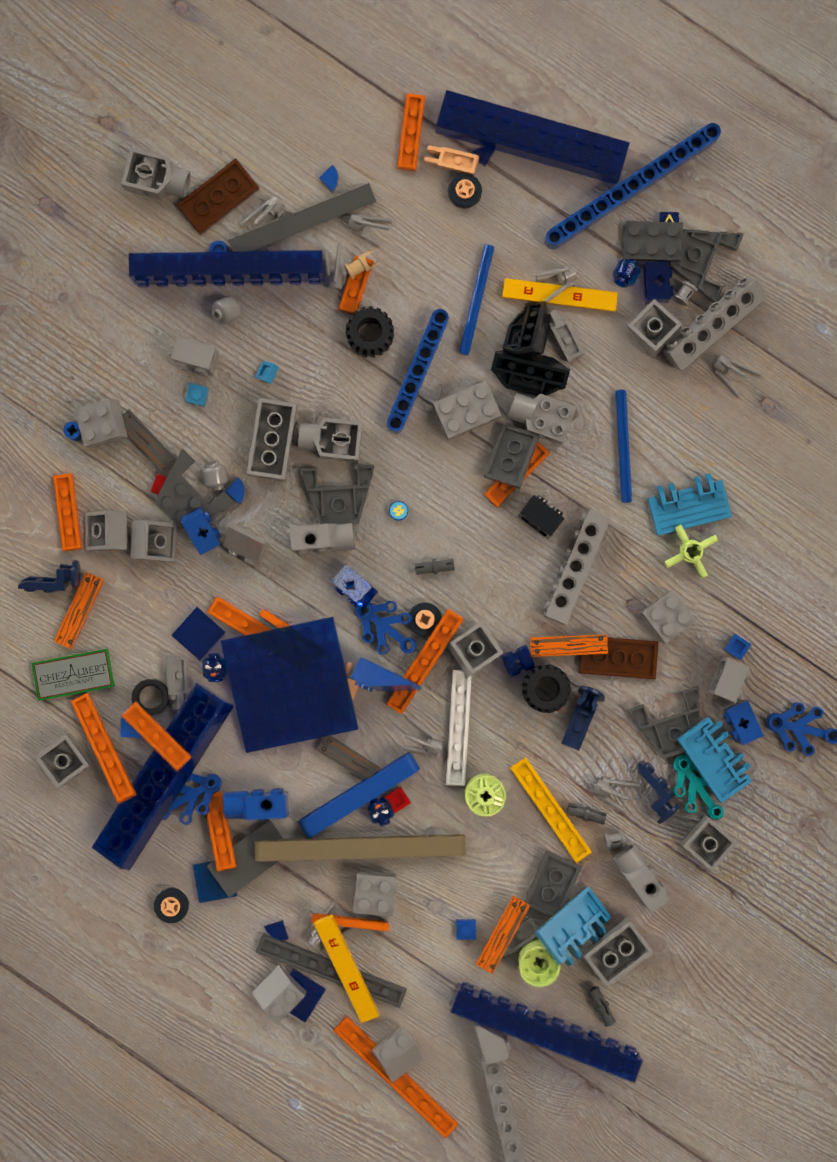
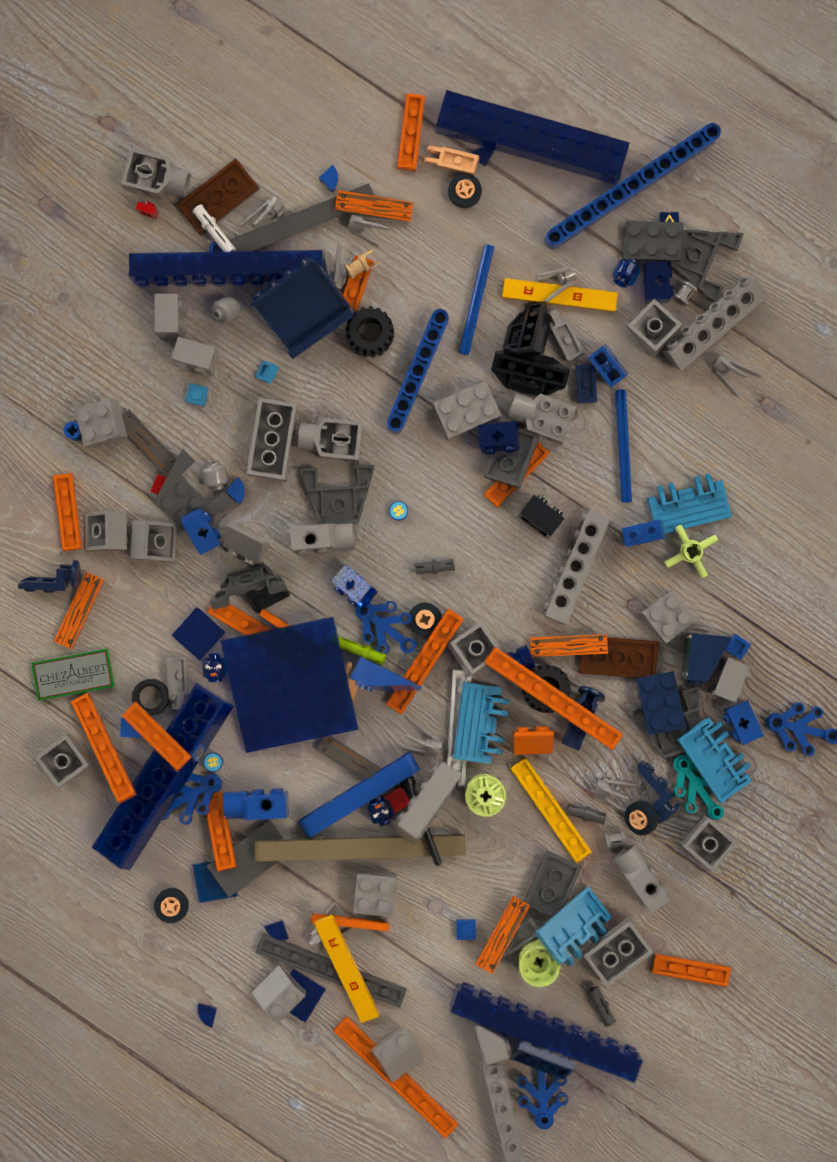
none -> red plate [136,201,159,220]
none -> light grey brick [155,294,186,339]
none -> white pin [193,205,236,257]
none -> clear blue tile [197,1003,218,1028]
none -> tile [203,752,223,772]
none -> dark grey wing [210,563,287,610]
none -> black hinge [246,576,291,613]
none -> dark blue panel [250,255,354,359]
none -> lime pin [330,633,387,666]
none -> orange tile [335,190,413,222]
none -> light grey brick [396,762,462,846]
none -> black piece [400,776,442,866]
none -> dark azure hinge [452,682,510,764]
none -> clear blue brick [478,421,520,455]
none -> orange tile [484,647,624,751]
none -> dark blue plate [509,1041,576,1080]
none -> orange slope [512,726,554,755]
none -> blue plant [516,1070,569,1129]
none -> dark blue plate [575,364,597,404]
none -> blue brick [588,343,629,388]
none -> blue brick [622,519,666,547]
none -> black wheel [625,800,658,836]
none -> dark blue plate [635,671,686,736]
none -> orange tile [651,953,731,987]
none -> dark blue slope [682,633,731,685]

